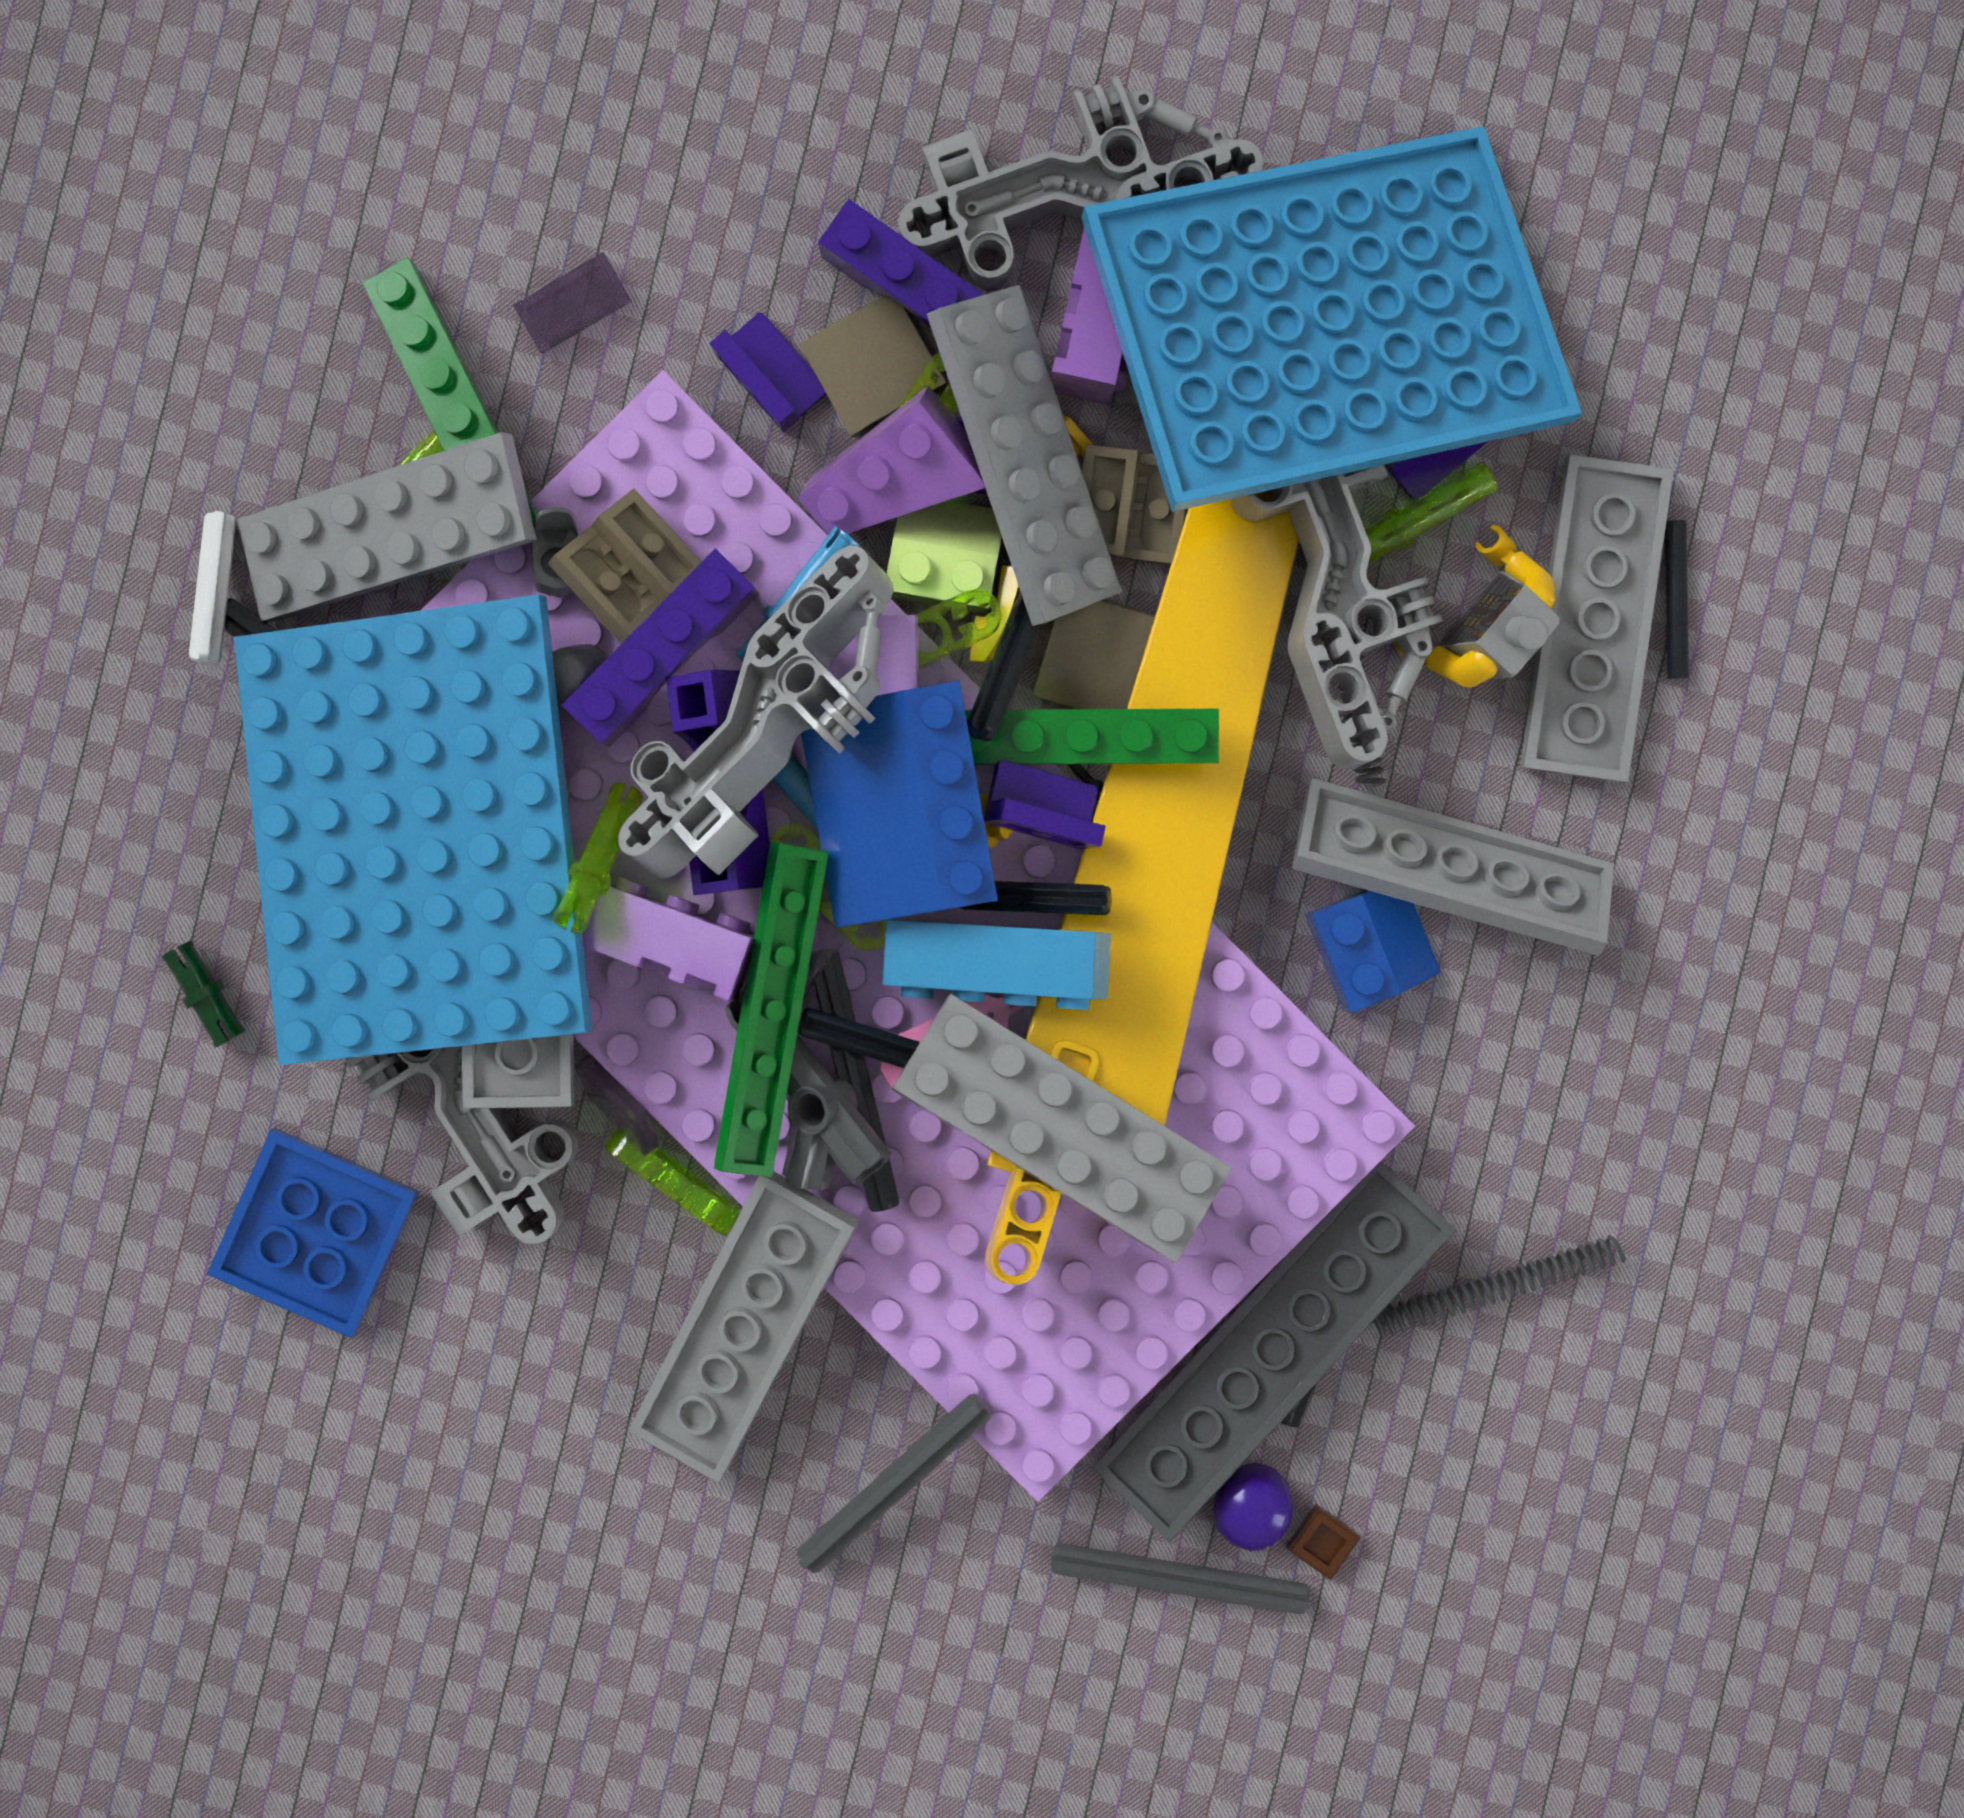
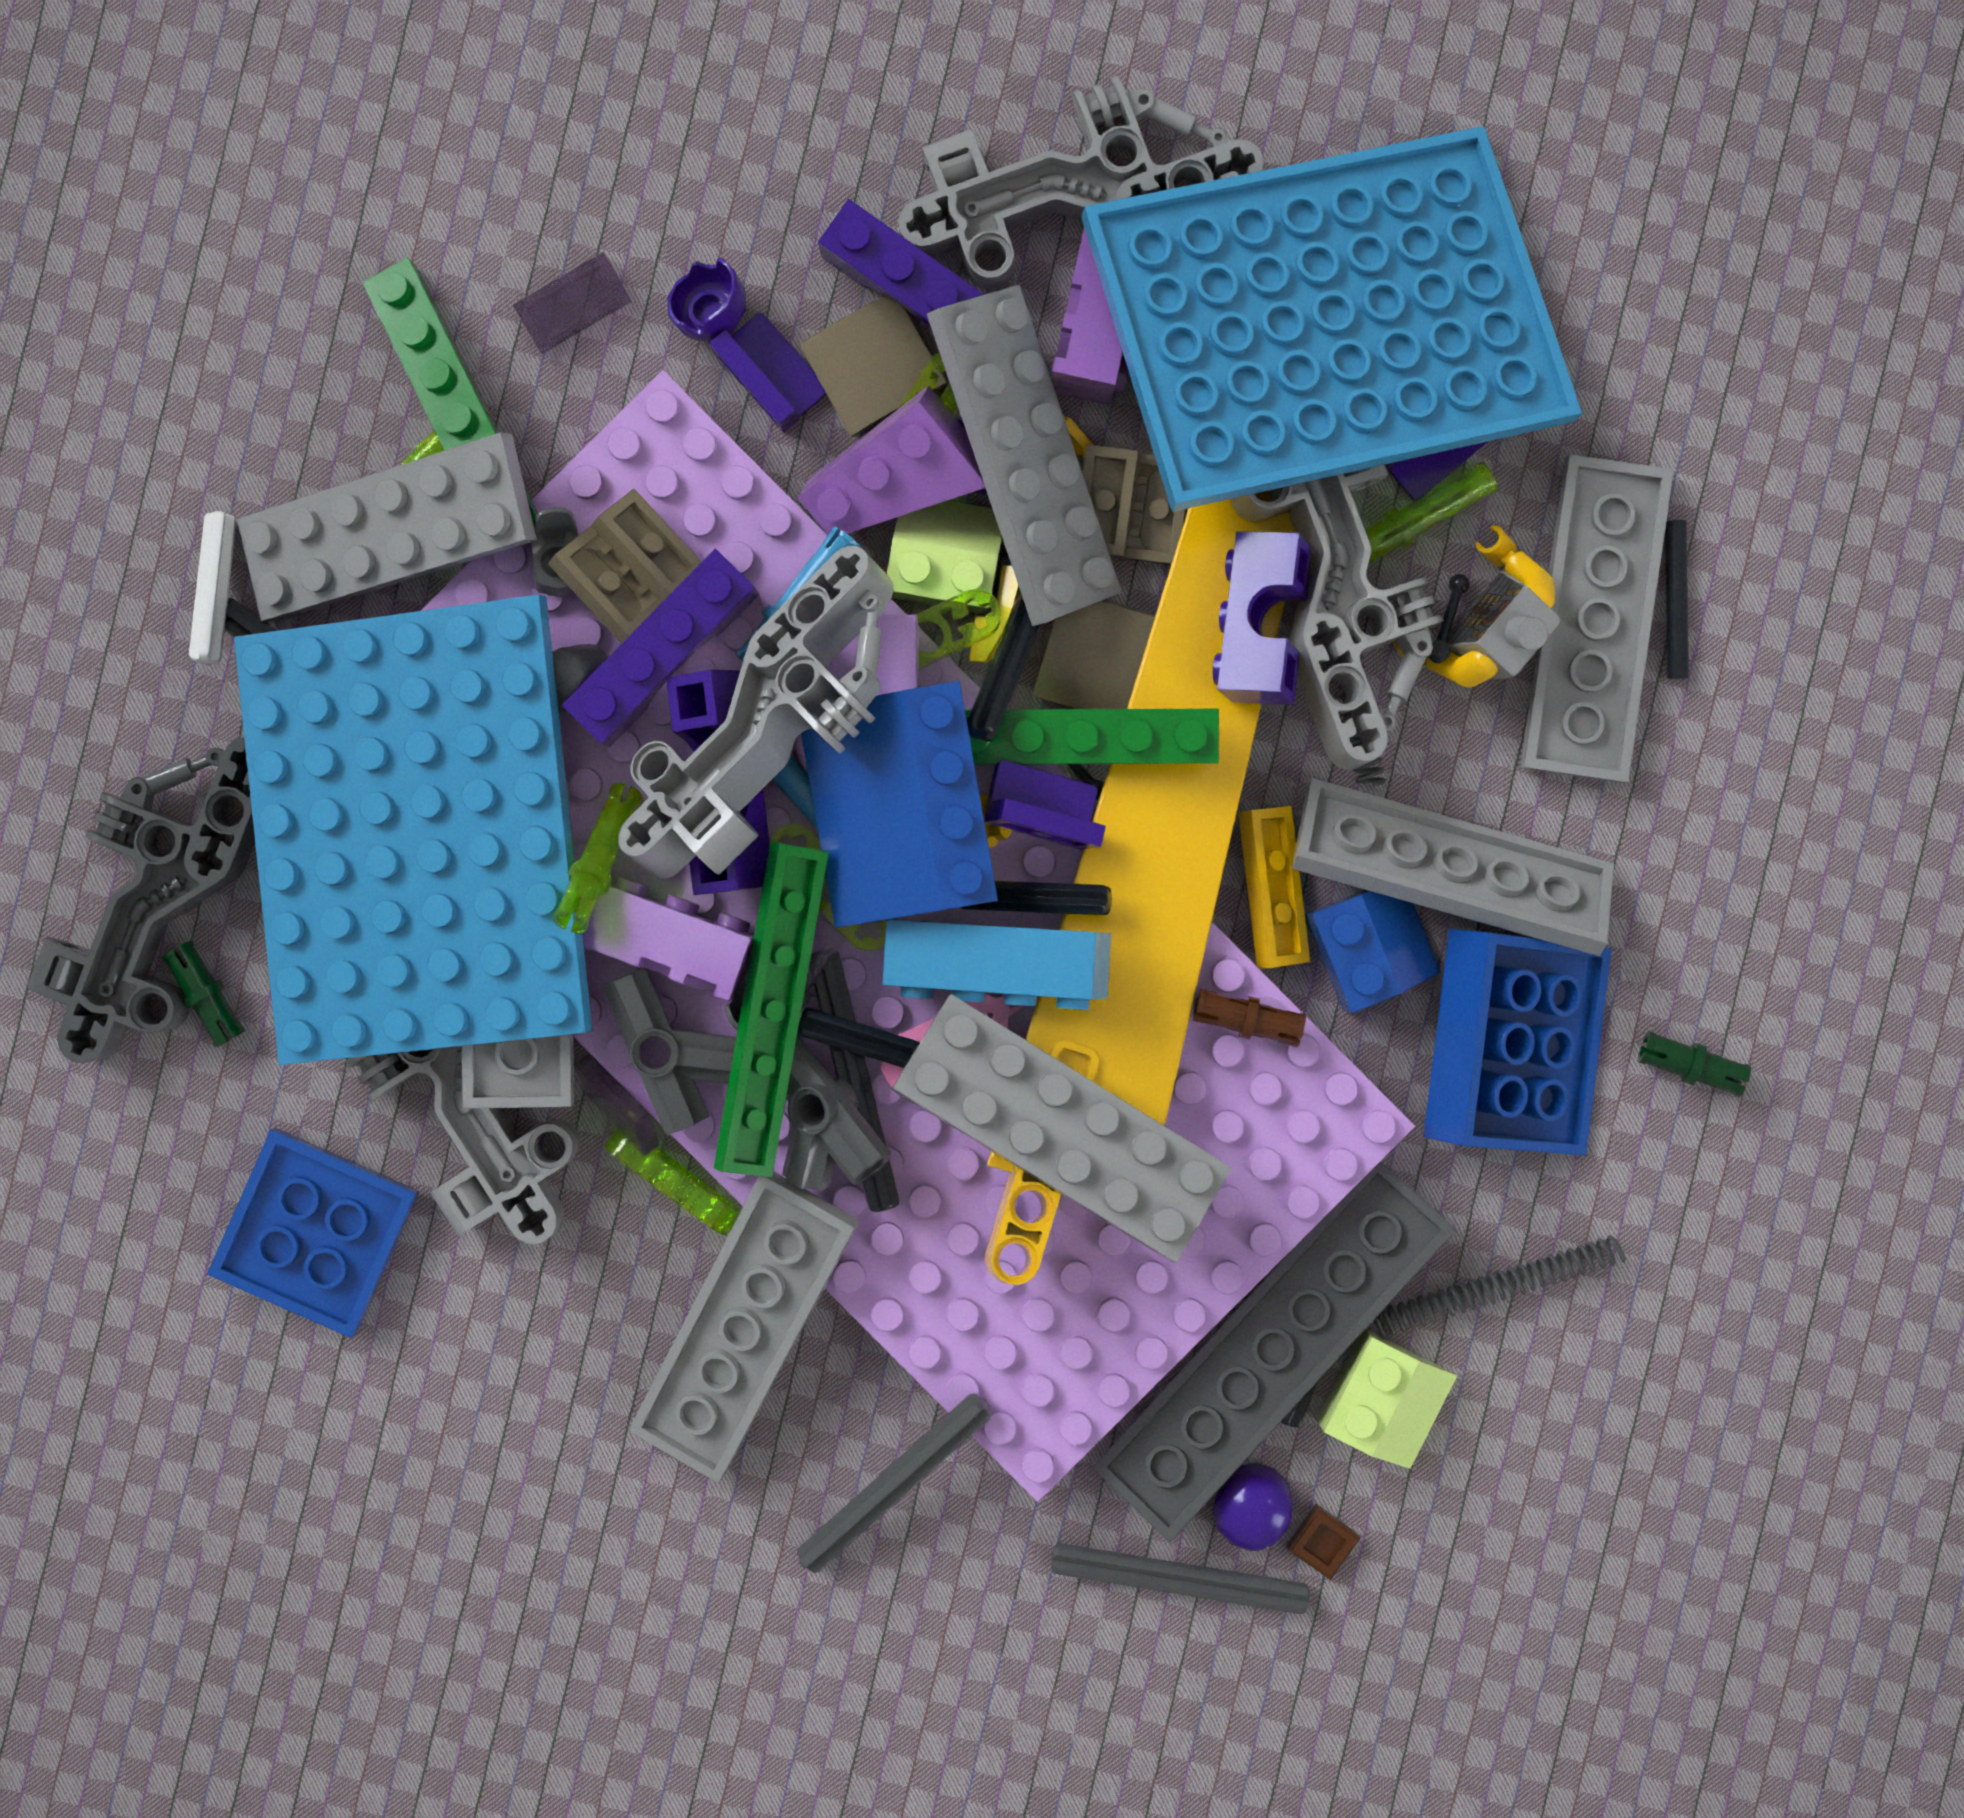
none -> dark grey beam [27,737,255,1063]
none -> dark grey piece [602,968,736,1135]
none -> dark purple hair [667,257,746,341]
none -> reddish brown pin [1192,988,1306,1048]
none -> arch [1213,532,1312,705]
none -> yellow plate [1238,806,1310,969]
none -> yellowish green slope [1316,1329,1457,1469]
none -> blue slope [1423,928,1612,1156]
none -> black hinge [1428,574,1470,664]
none -> dark green pin [1637,1031,1751,1097]

